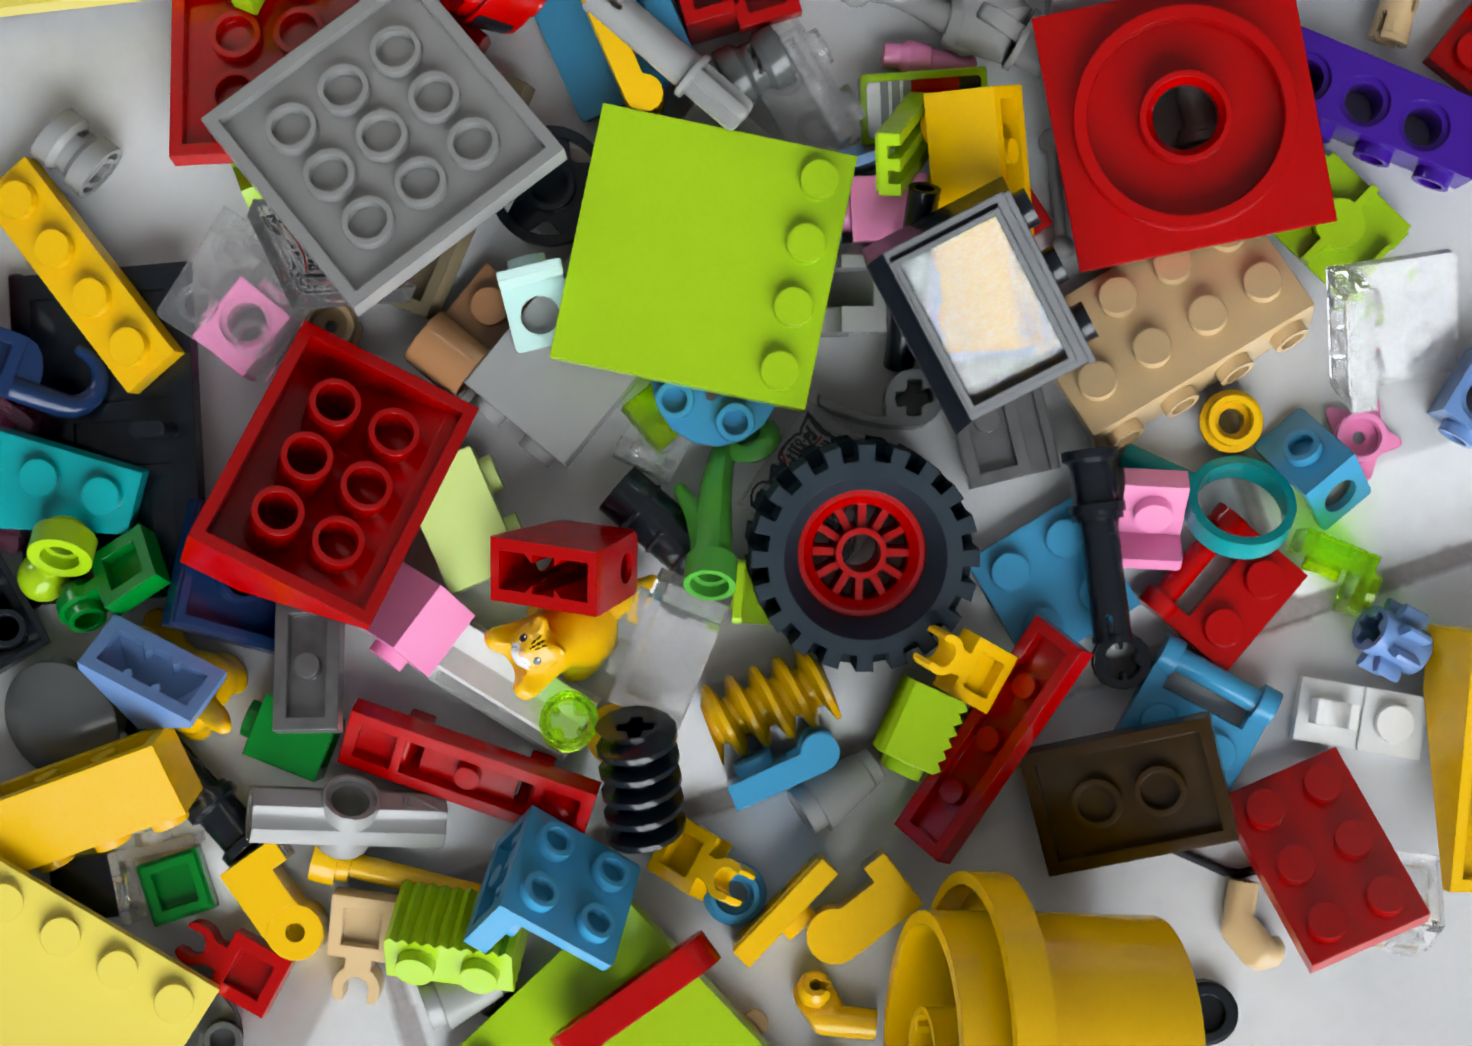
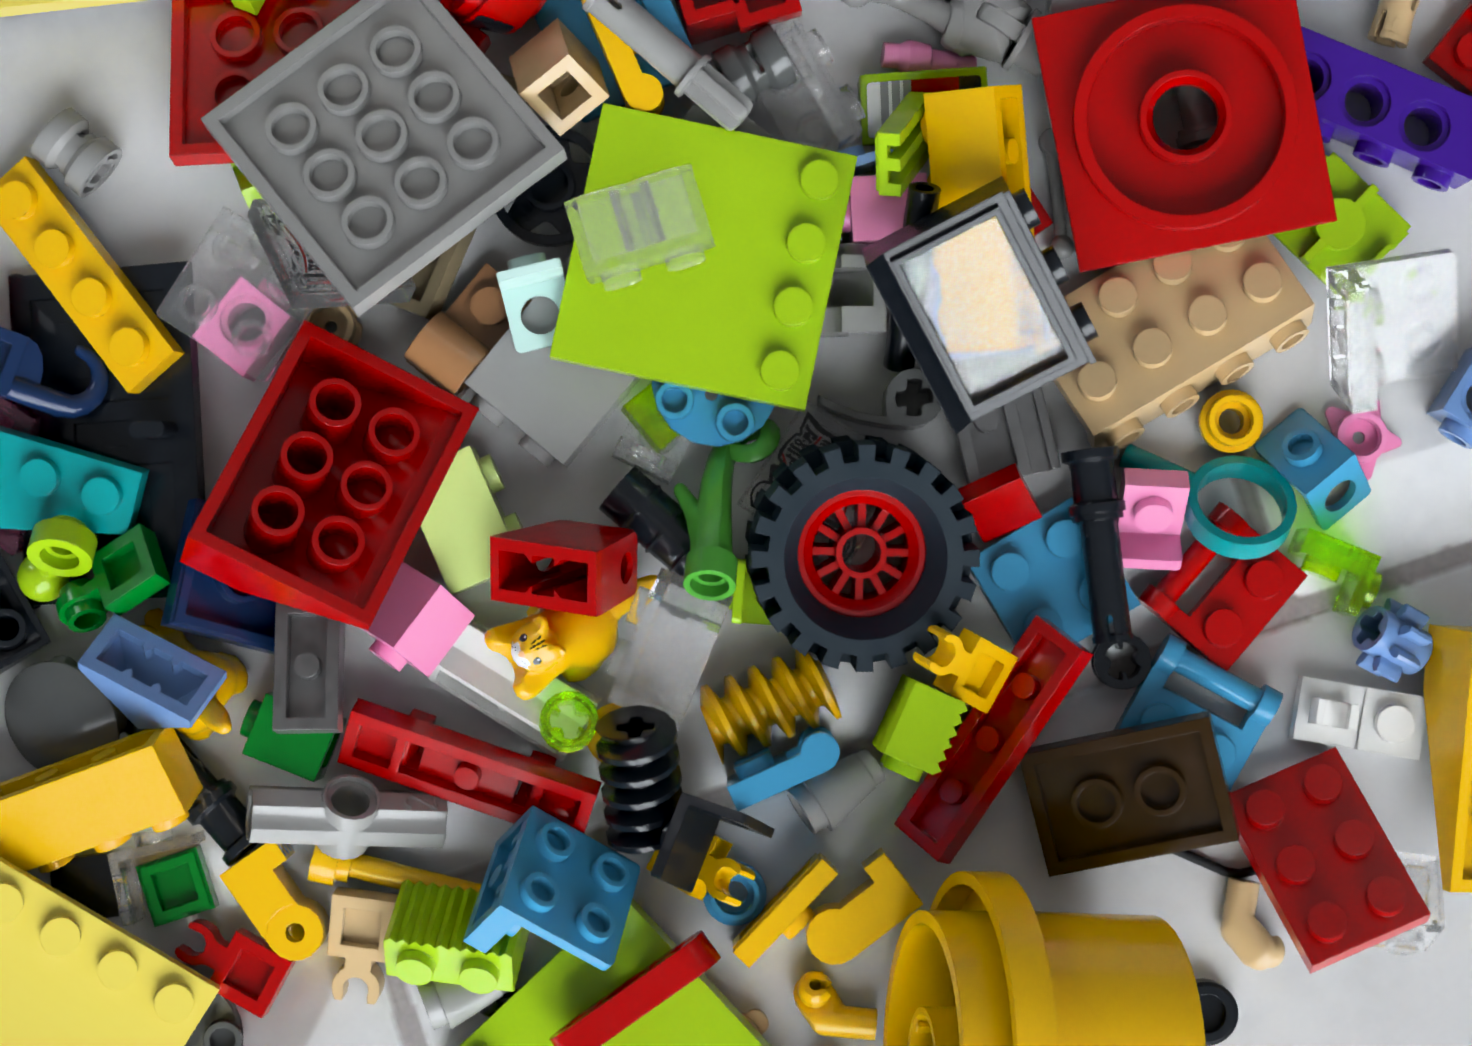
none -> tan brick [509,18,610,136]
none -> clear brick [564,164,716,291]
none -> black bracket [651,792,775,893]
none -> red tile [958,463,1042,543]

